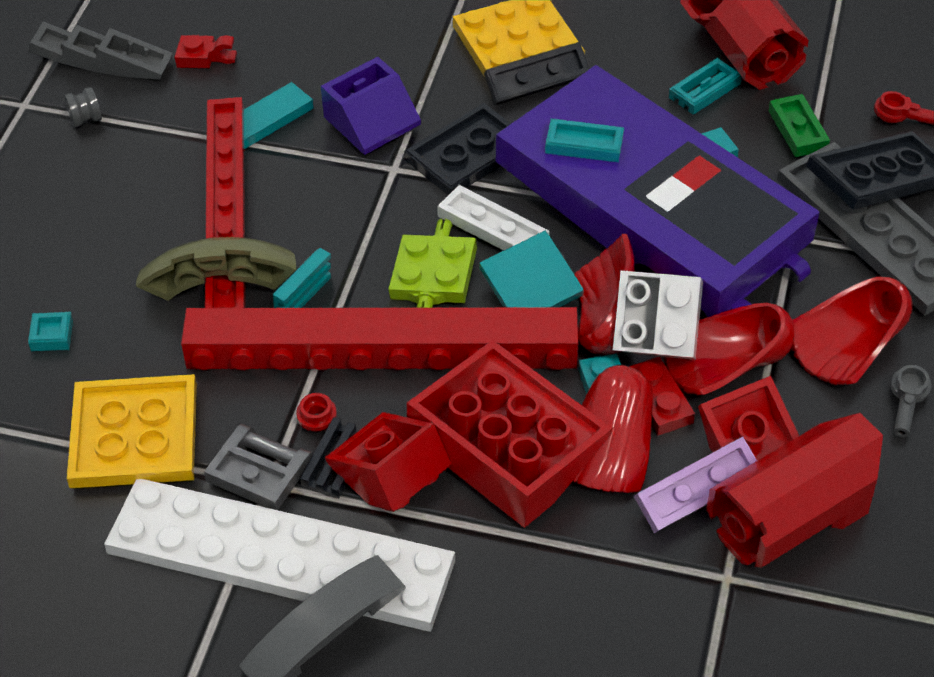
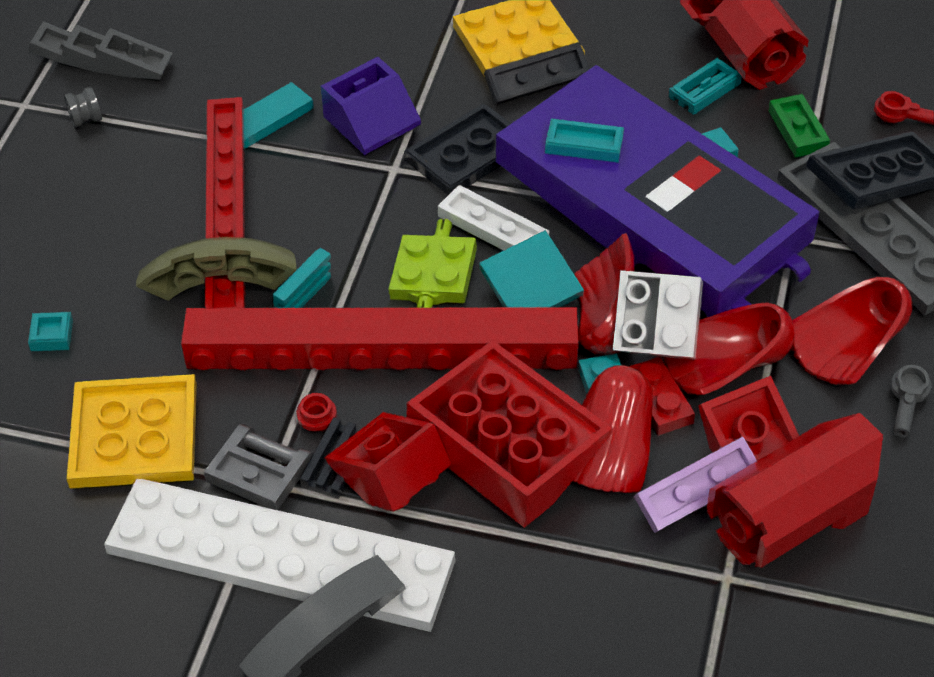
red plate [174,35,237,68] -> none

